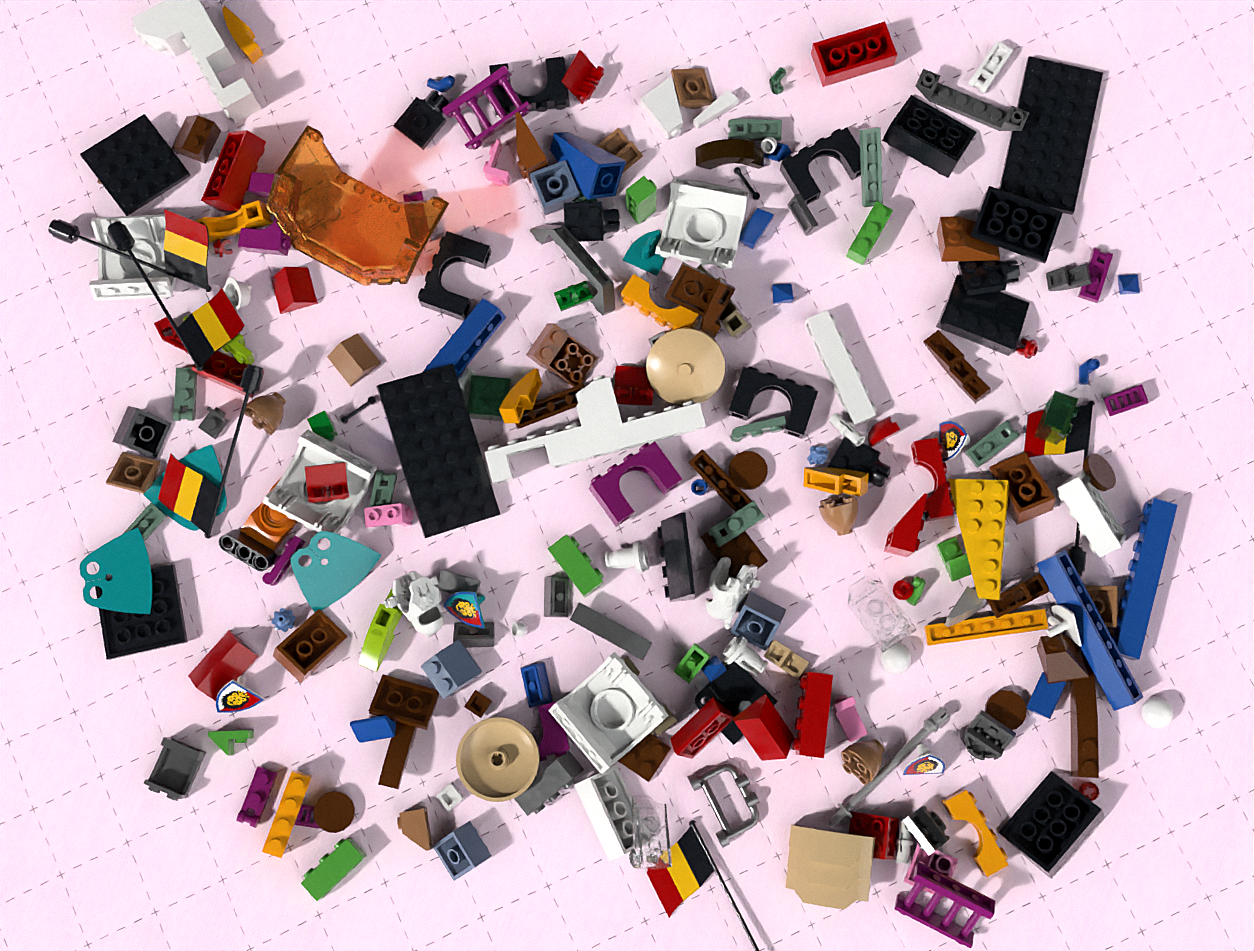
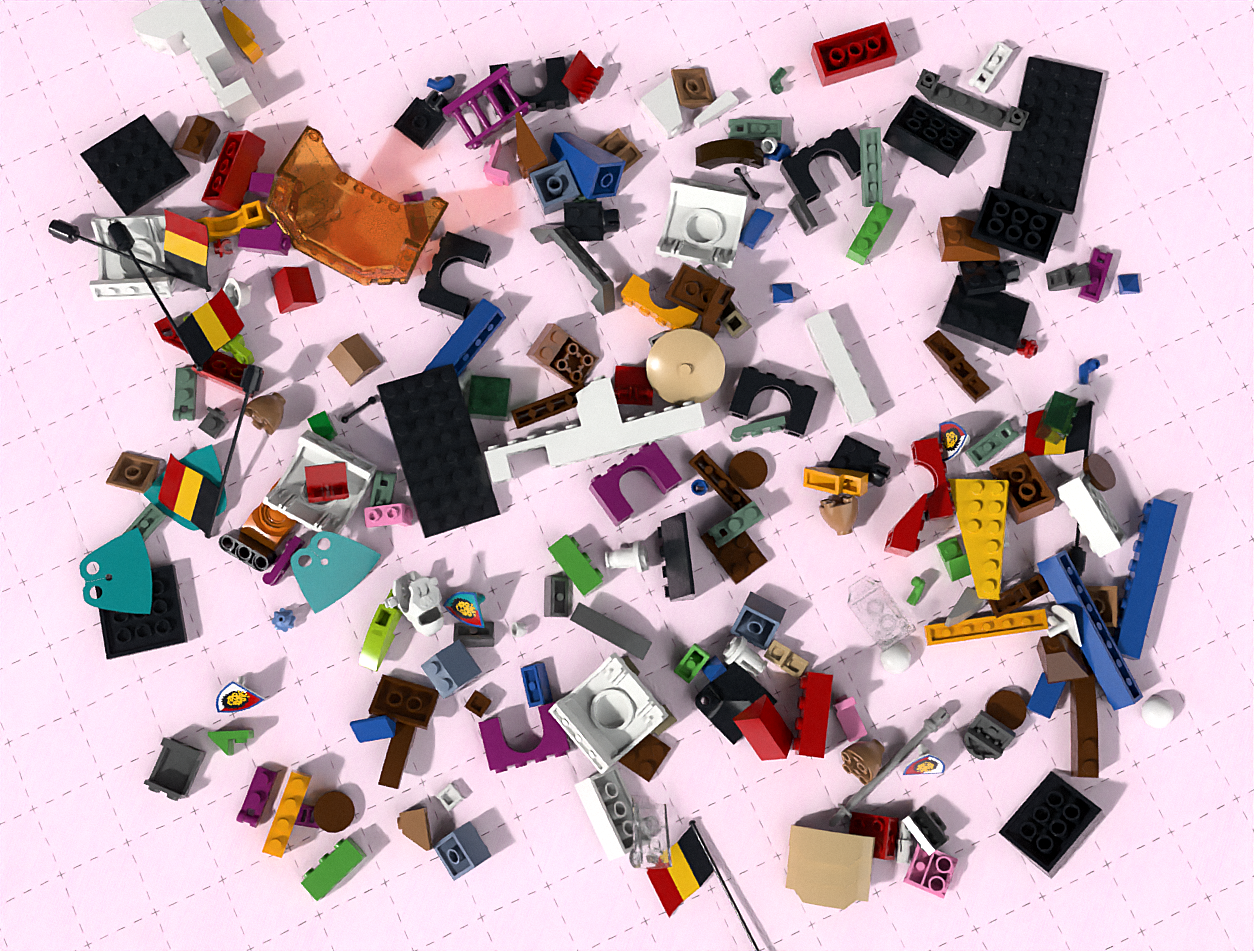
black slope [112,406,172,459] -> none
red slope [188,630,259,701] -> none
dark orange slope [273,609,348,683] -> none
flat silver slope [437,569,481,594] -> none
tan dish [456,717,540,802] -> none
light orange slope [499,369,543,423] -> none
dark grey wedge [514,751,584,816] -> none
green hips [554,281,593,311] -> none
teal shield [623,230,664,276] -> none
bright green brick [626,176,657,224] -> none
red slope [670,697,735,759] -> none
flat silver bar [687,763,760,848] -> none
white helmet [705,557,761,629] -> none
medium blue plant [807,445,829,465] -> none
white pin [829,413,865,446] -> none
red brick [868,416,901,447] -> none
red plate [893,580,913,600] -> none
magenta fence [894,861,995,949] -> none
light orange arch [941,789,1008,877] -> none
clear red bush [1078,782,1100,801] -> none
magenta slope [1103,384,1149,417] -> none

